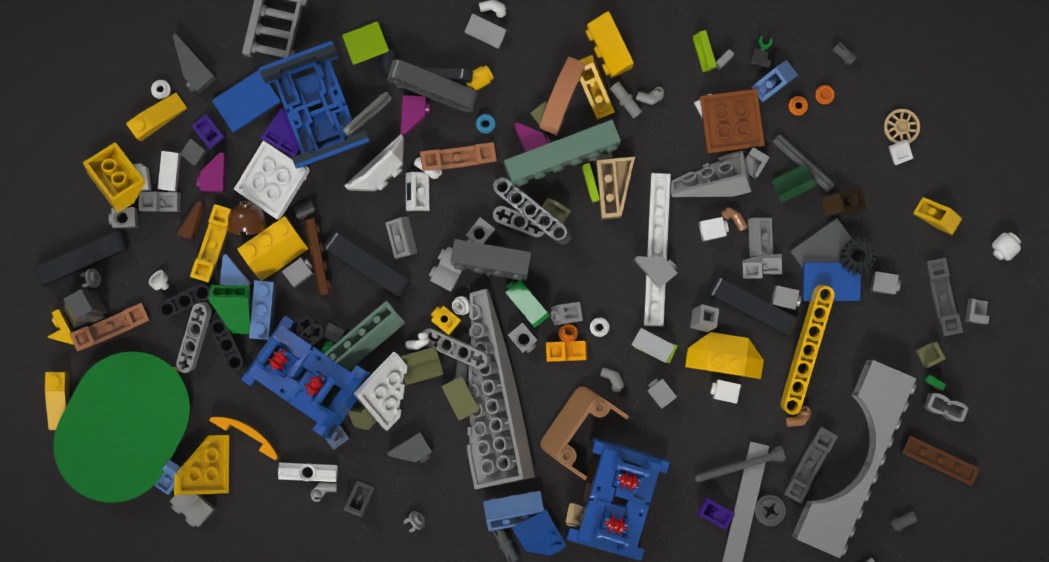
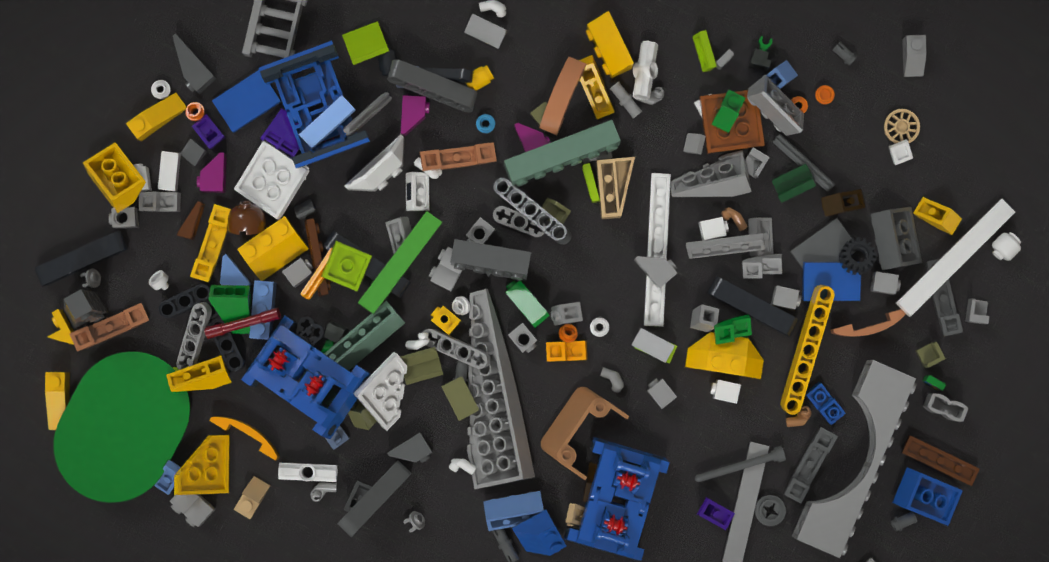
none -> yellow slope [166,356,231,392]
none -> orange plate [185,102,205,121]
none -> dark red piece [204,308,281,339]
none -> tan slope [234,476,270,519]
none -> light blue tile [299,95,356,150]
none -> light orange axle [301,248,333,300]
none -> lime tile [321,241,372,291]
none -> dark grey beam [337,460,412,537]
none -> bright green tile [358,211,442,315]
none -> white arm [449,458,477,475]
none -> white piece [633,41,658,101]
none -> light grey tile [683,133,706,155]
none -> light grey tile [686,233,765,259]
none -> green slope [711,90,746,133]
none -> green slope [714,315,752,345]
none -> light grey slope [747,75,804,136]
none -> blue slope [805,382,846,425]
none -> nougat slope [831,309,906,337]
none -> dark grey slope [871,207,922,270]
none -> blue slope [892,467,963,526]
none -> white tile [896,199,1015,317]
none -> light grey slope [902,35,926,77]

